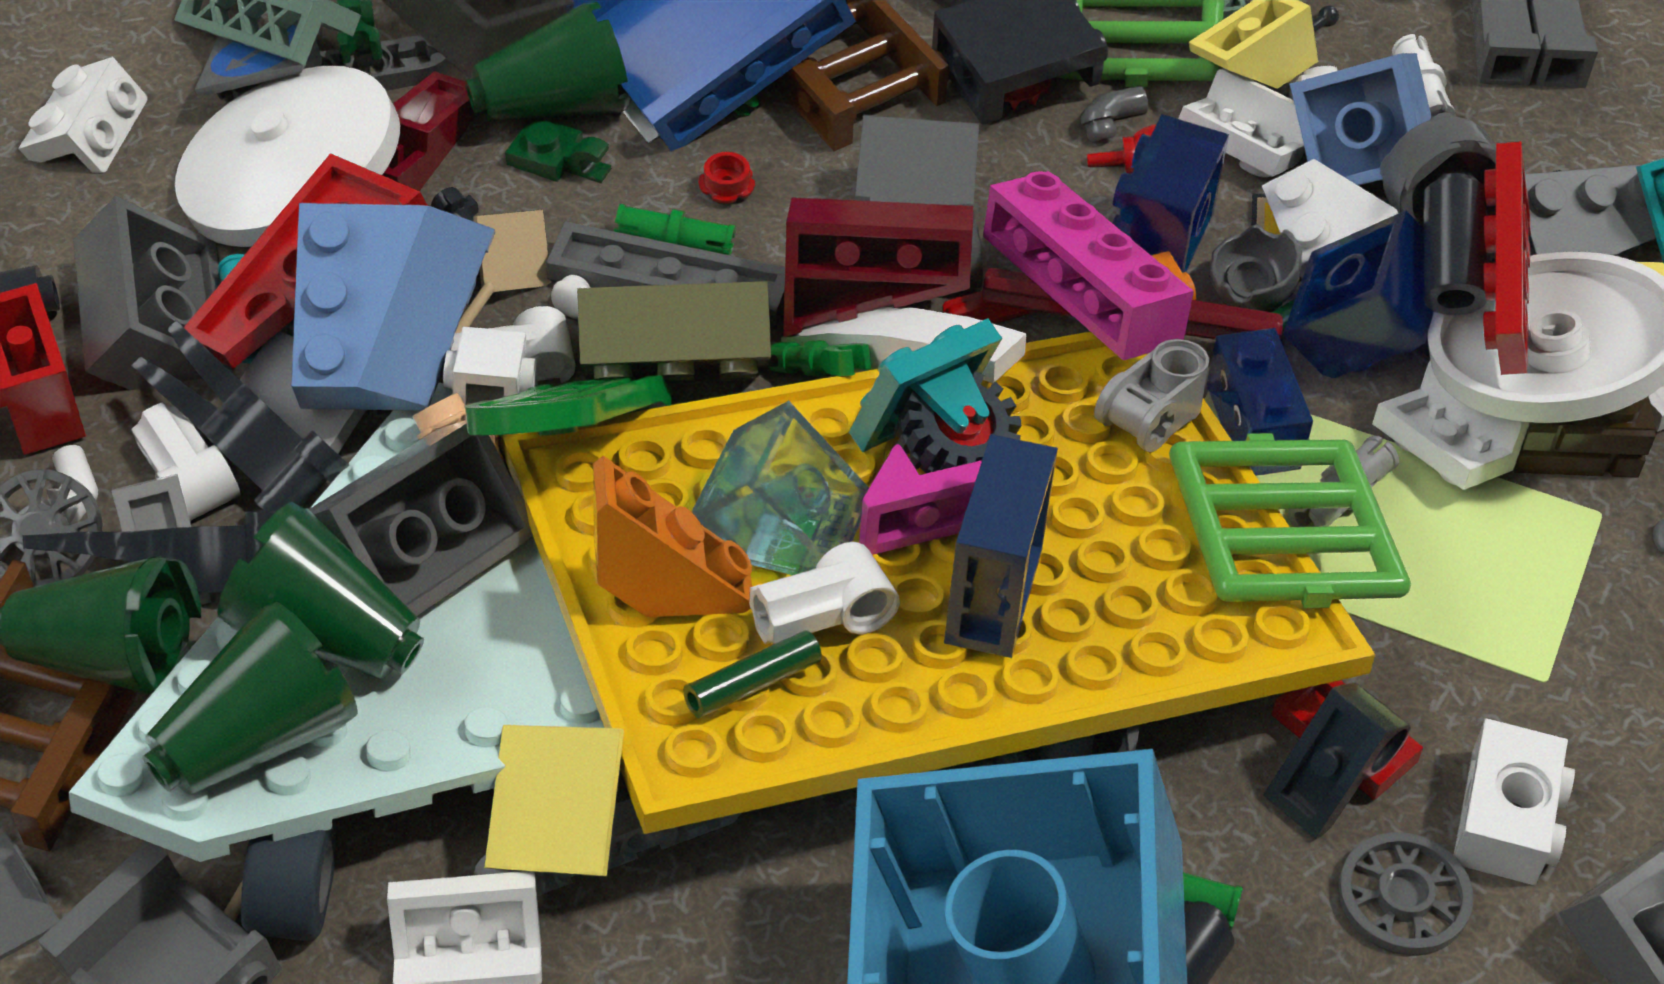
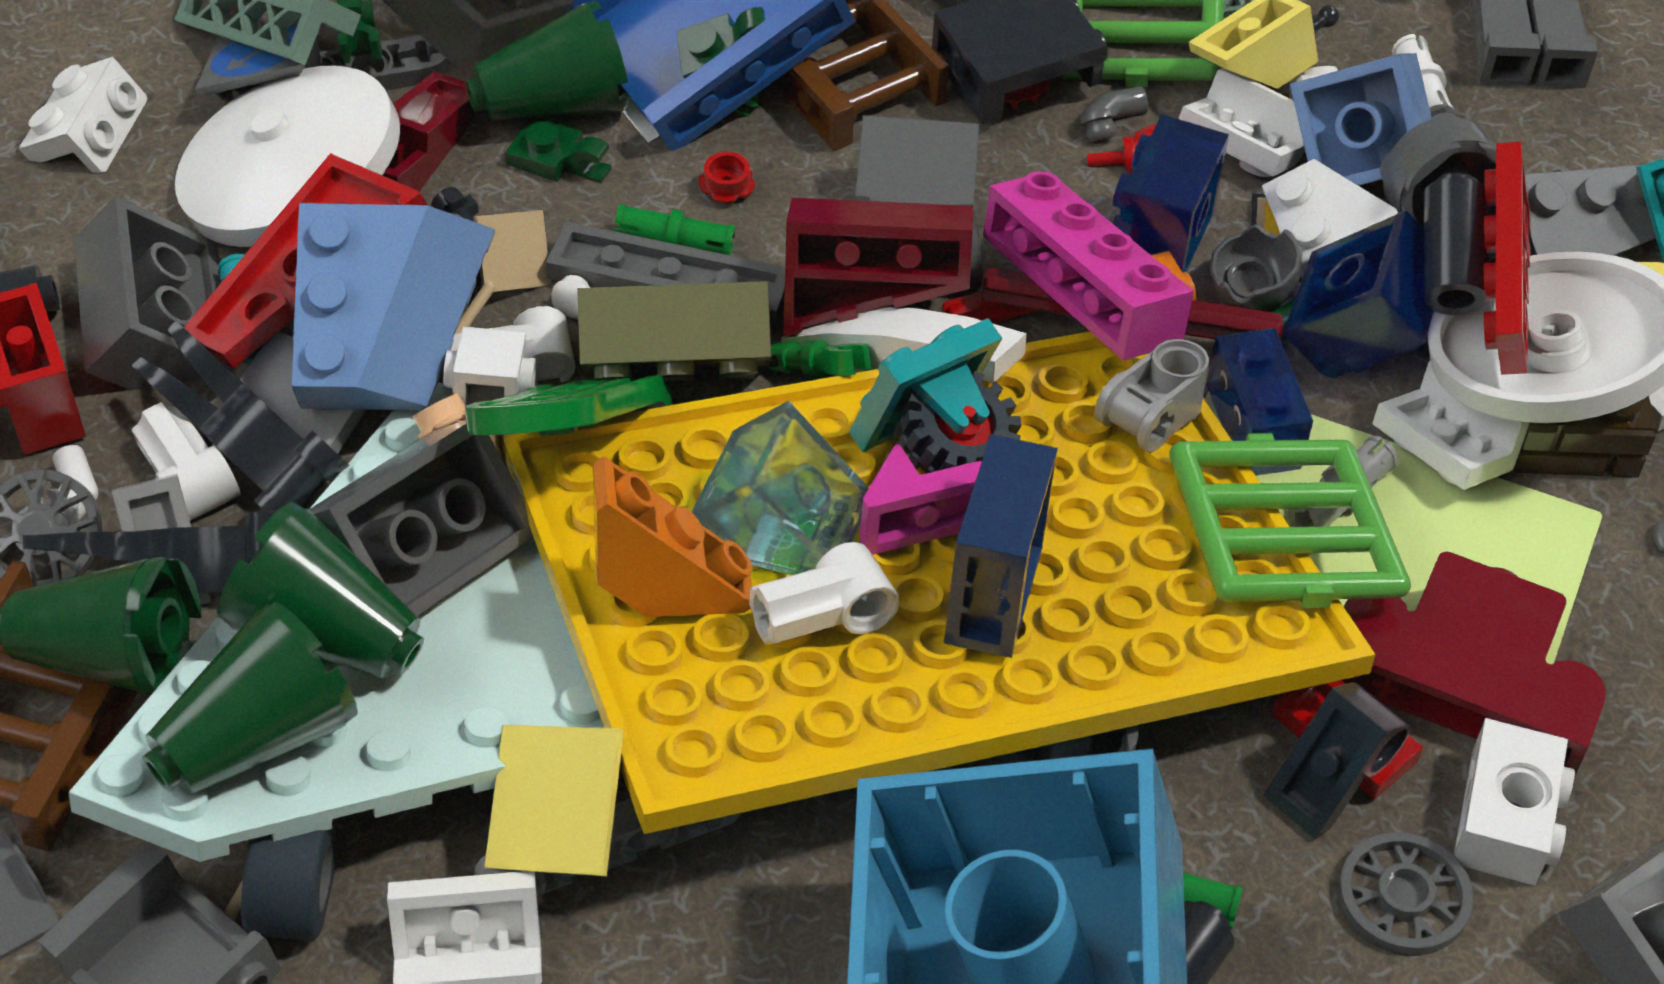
dark green piece [683,630,822,718] -> none
none -> plate [676,7,766,79]
none -> dark red brick [1342,551,1606,777]

